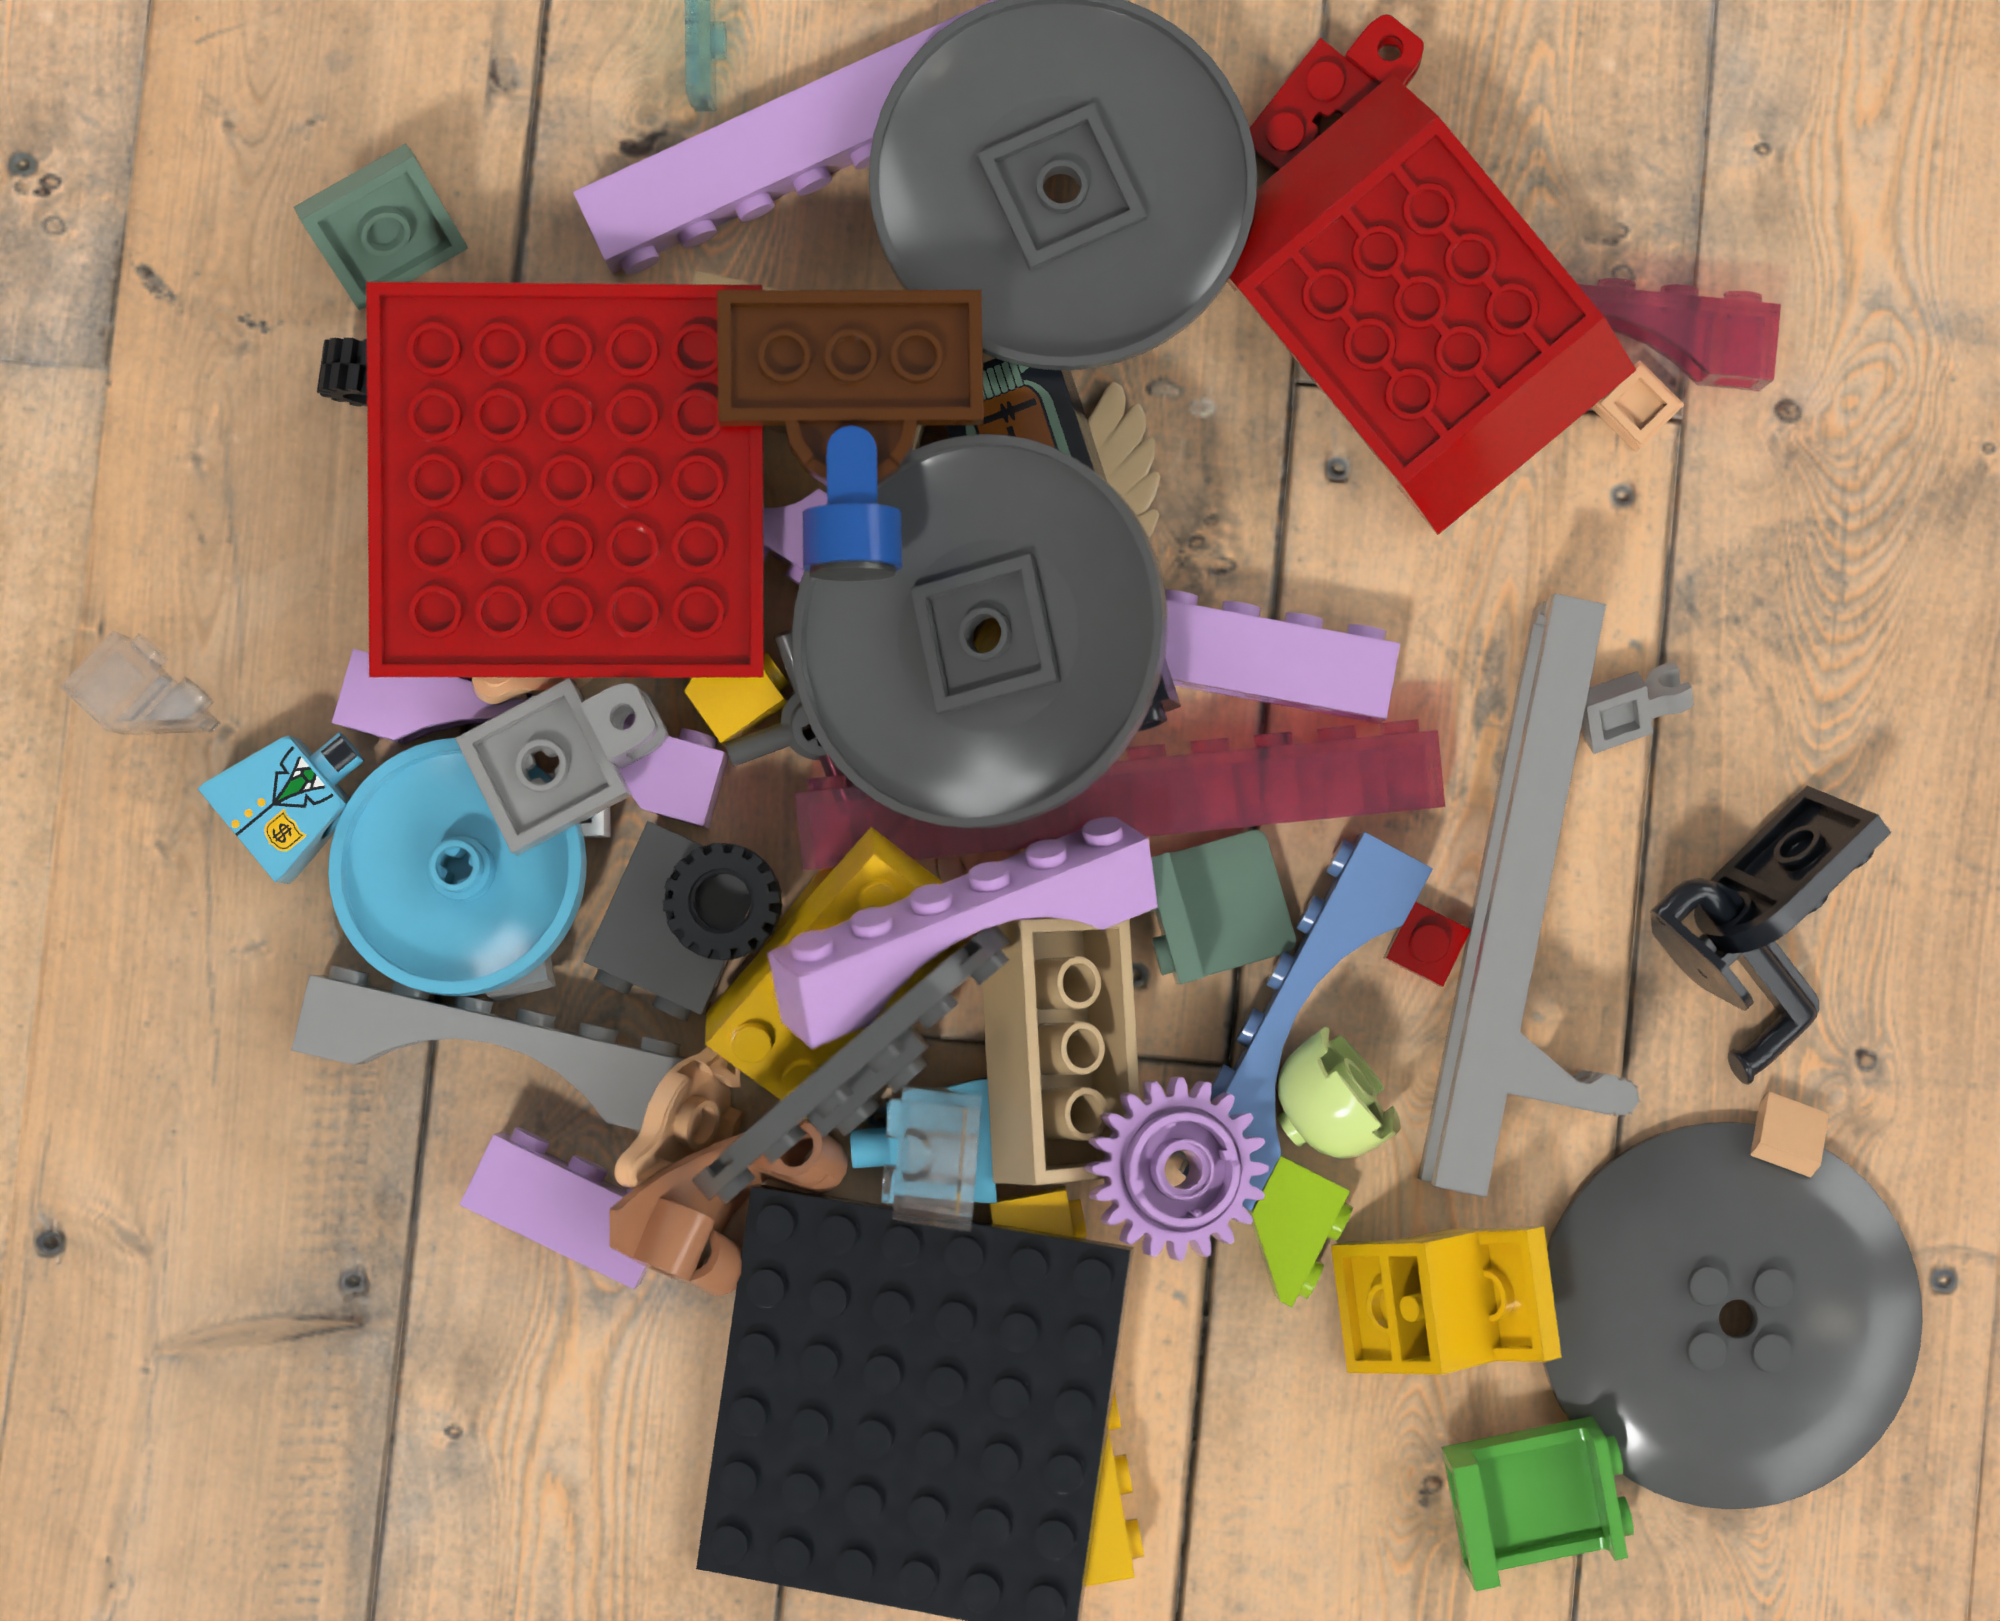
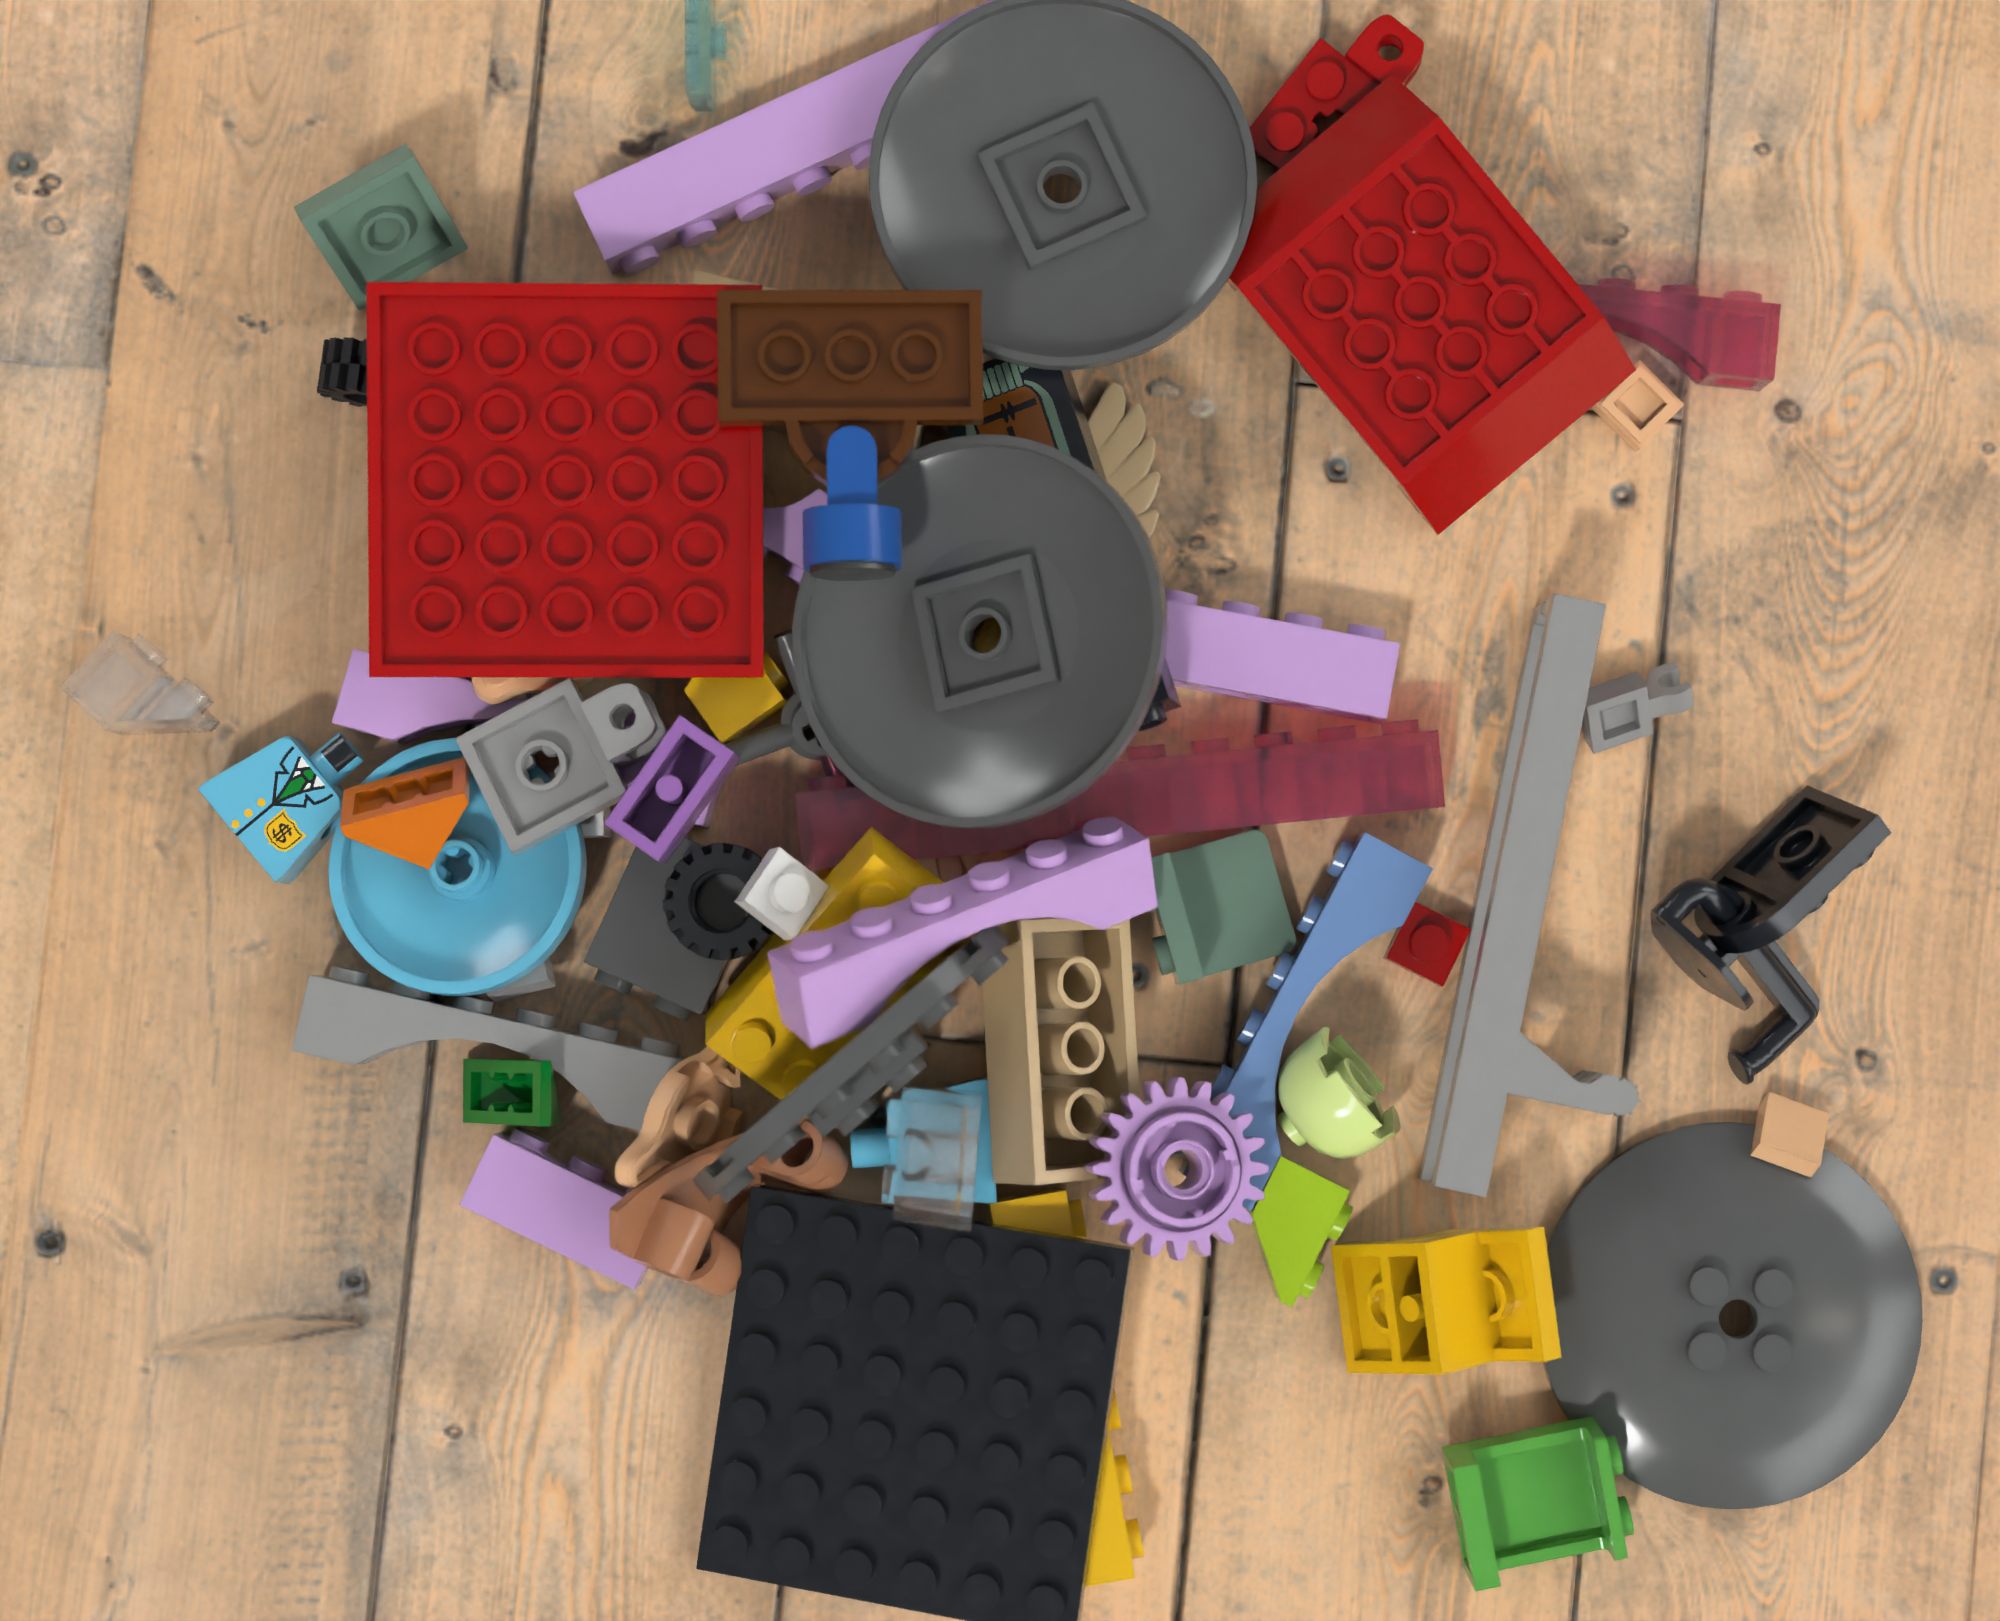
none -> orange slope [340,757,471,870]
none -> green slope [463,1058,563,1127]
none -> medium lavender brick [604,715,740,864]
none -> white plate [735,847,829,940]

